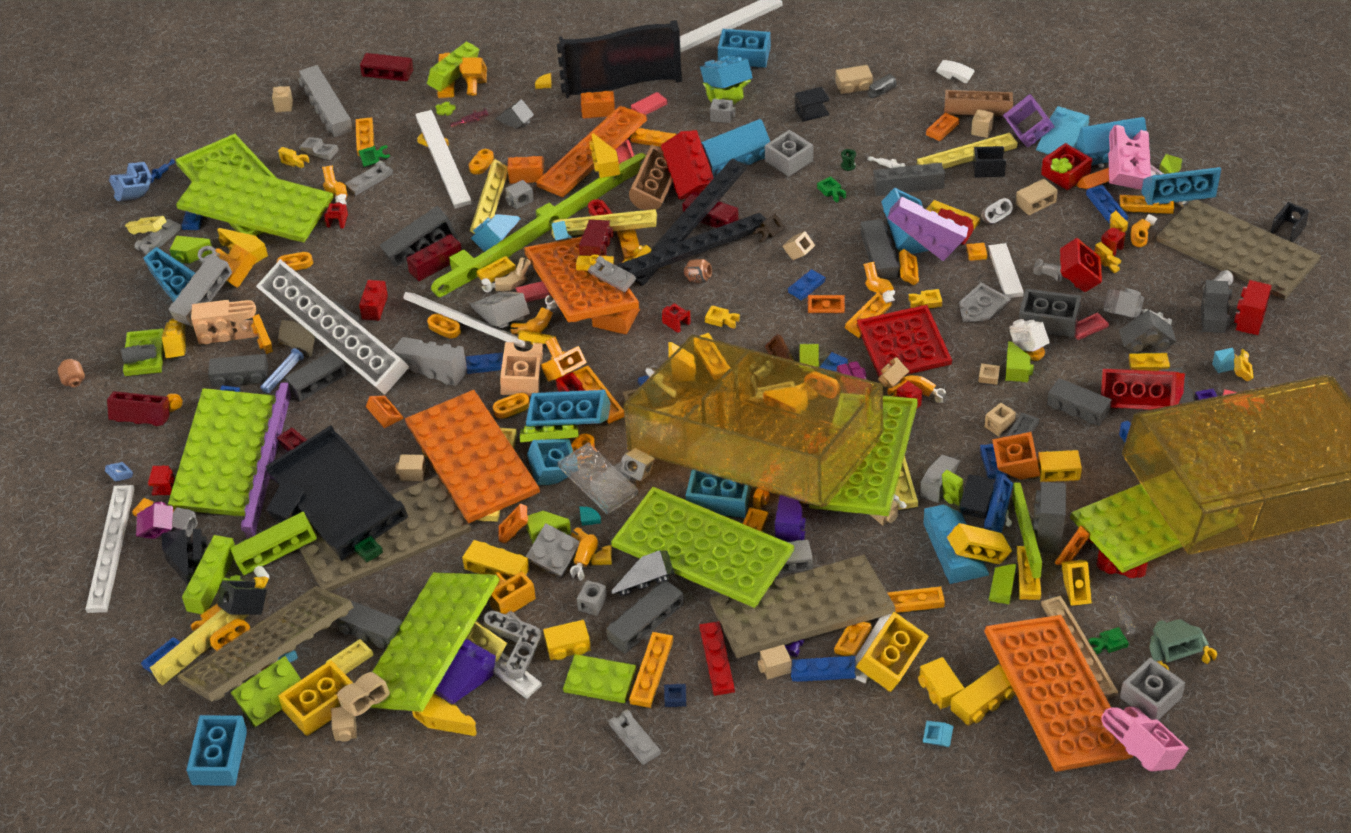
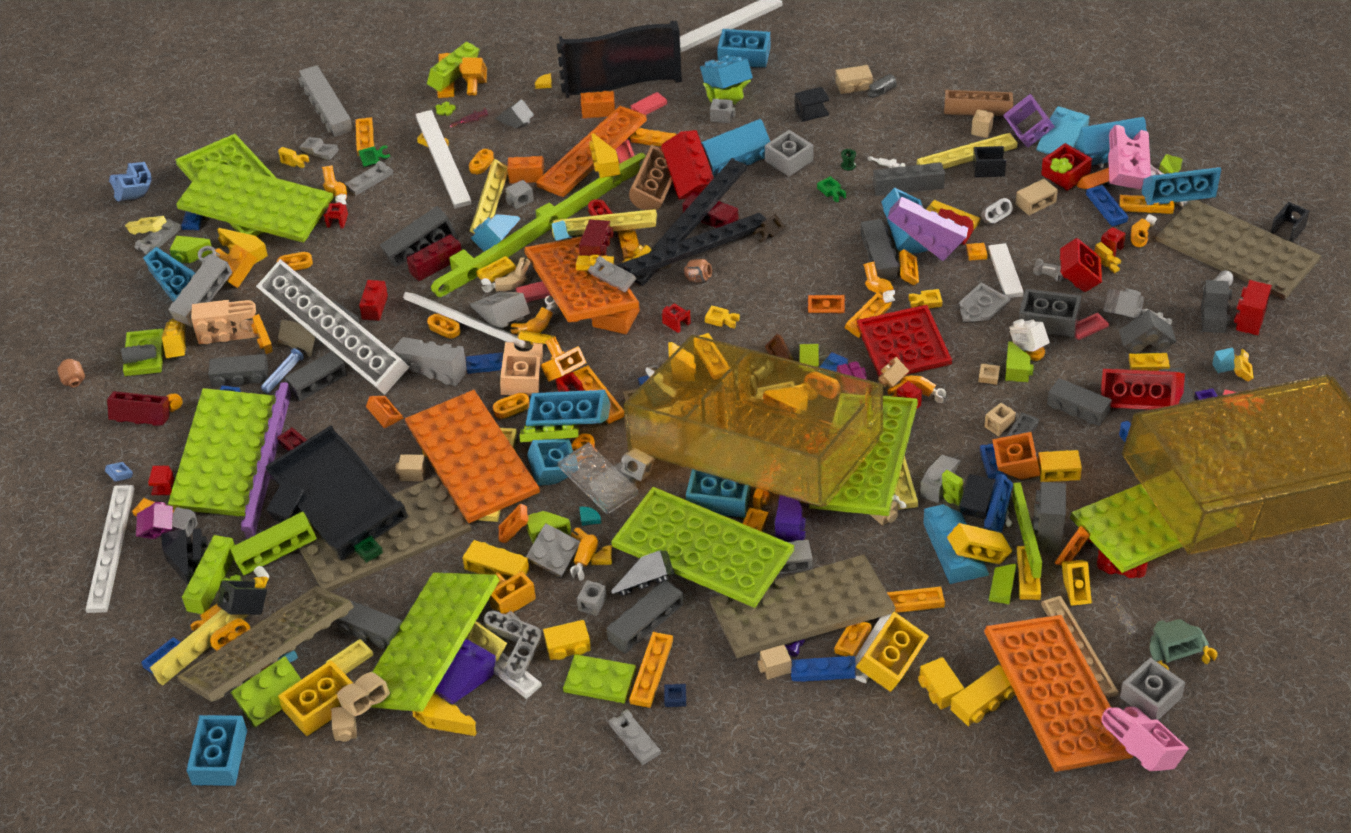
blue piece [151,159,175,183] -> none
tan brick [272,86,293,112] -> none
dark red brick [360,53,414,82] -> none
red plate [699,621,735,696] -> none
tan brick [783,231,815,260] -> none
blue plate [788,269,825,300] -> none
medium azure slope [923,721,953,747] -> none
orange plate [926,113,959,141] -> none
white slope [936,60,975,83] -> none
green plate [1088,627,1129,655] -> none
yellow plate [1109,211,1128,233] -> none

